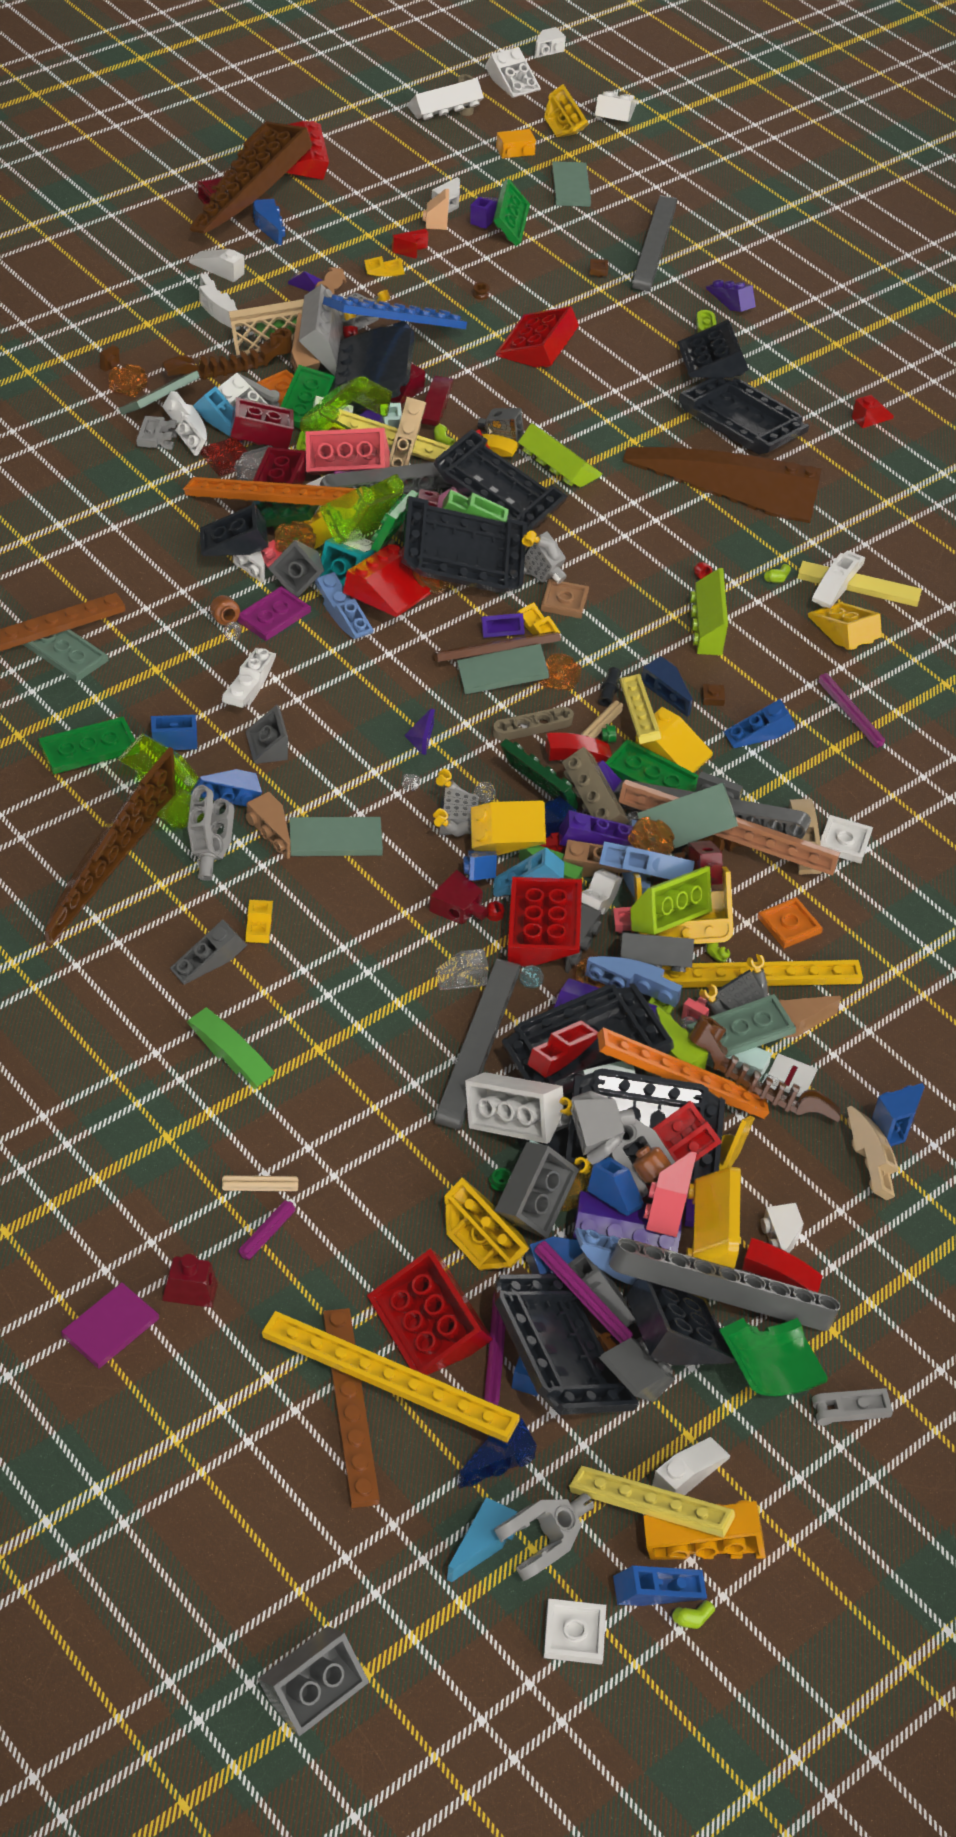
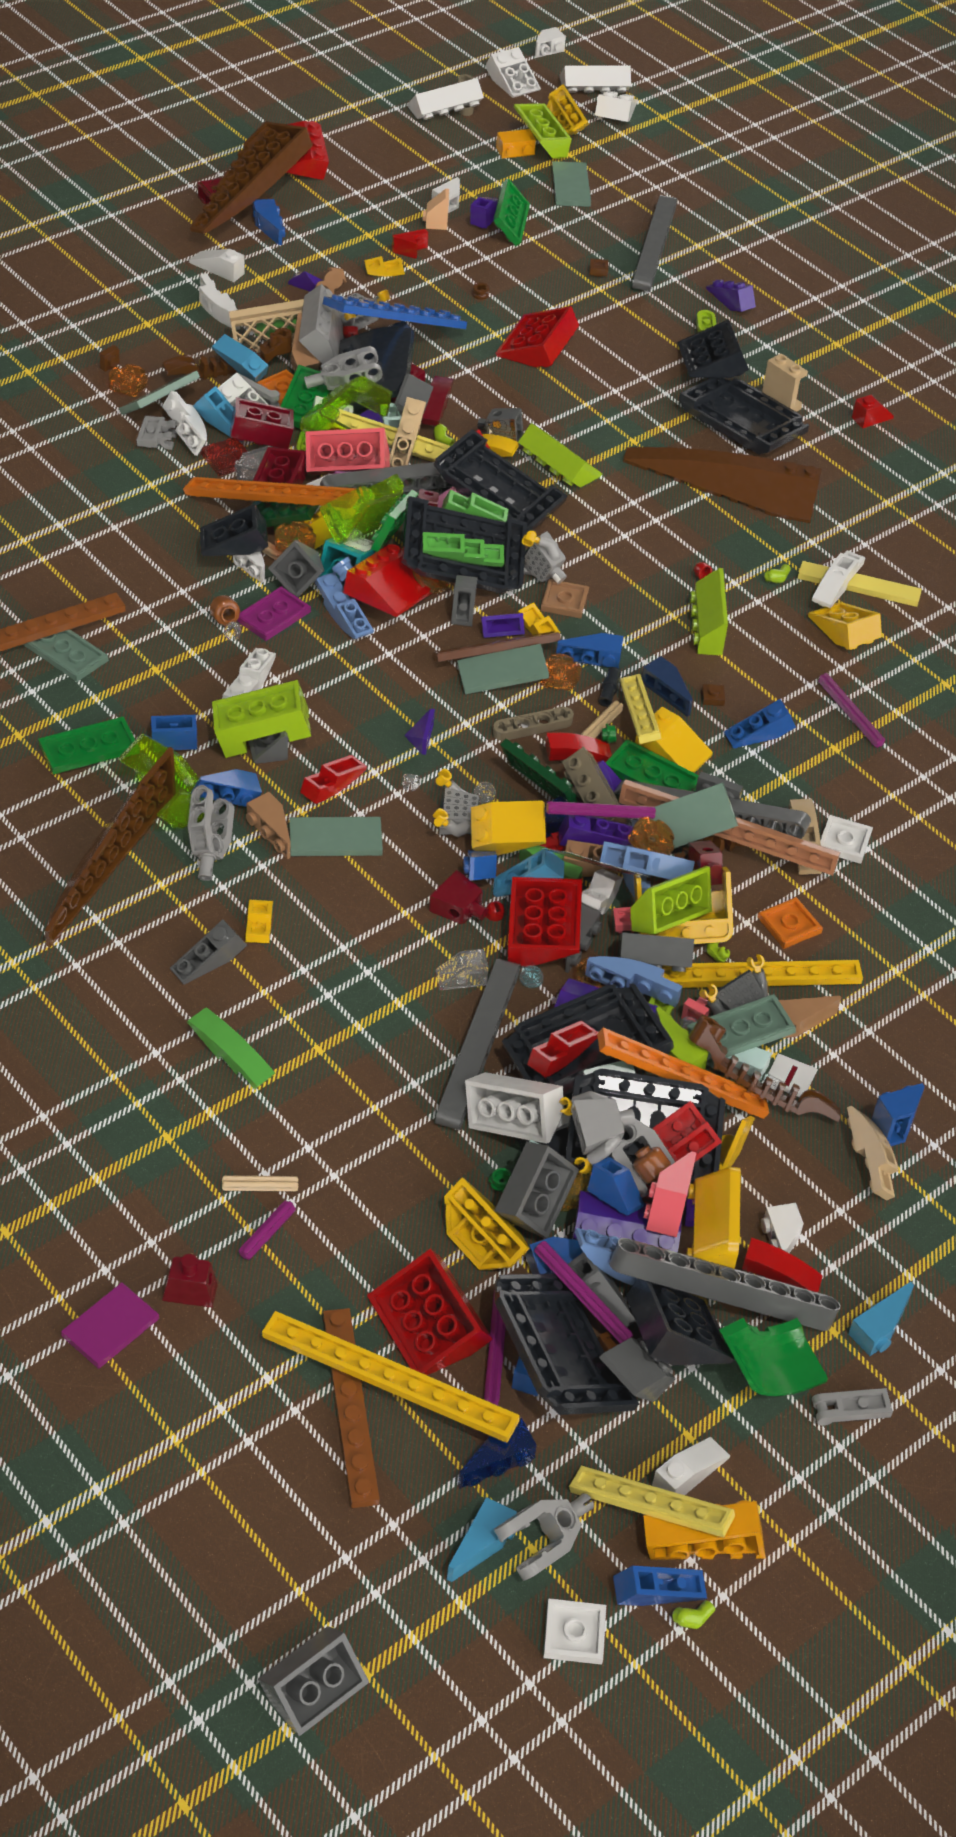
coral tile [261,540,283,568] -> none
none -> dark azure slope [211,334,268,382]
none -> lime piece [212,680,311,758]
none -> red slope [300,755,367,804]
none -> light grey piece [304,346,382,390]
none -> medium blue wheel [332,557,353,583]
none -> dark grey slope [395,374,433,416]
none -> bright green slope [422,532,504,567]
none -> dark grey slope [451,575,478,626]
none -> lime slope [514,103,572,159]
none -> black sticker [540,848,648,877]
none -> magenta axle [546,801,656,819]
none -> blue slope [556,633,624,668]
none -> white slope [560,66,631,93]
none -> tan panel [762,354,808,412]
none -> dark azure slope [848,1282,914,1356]

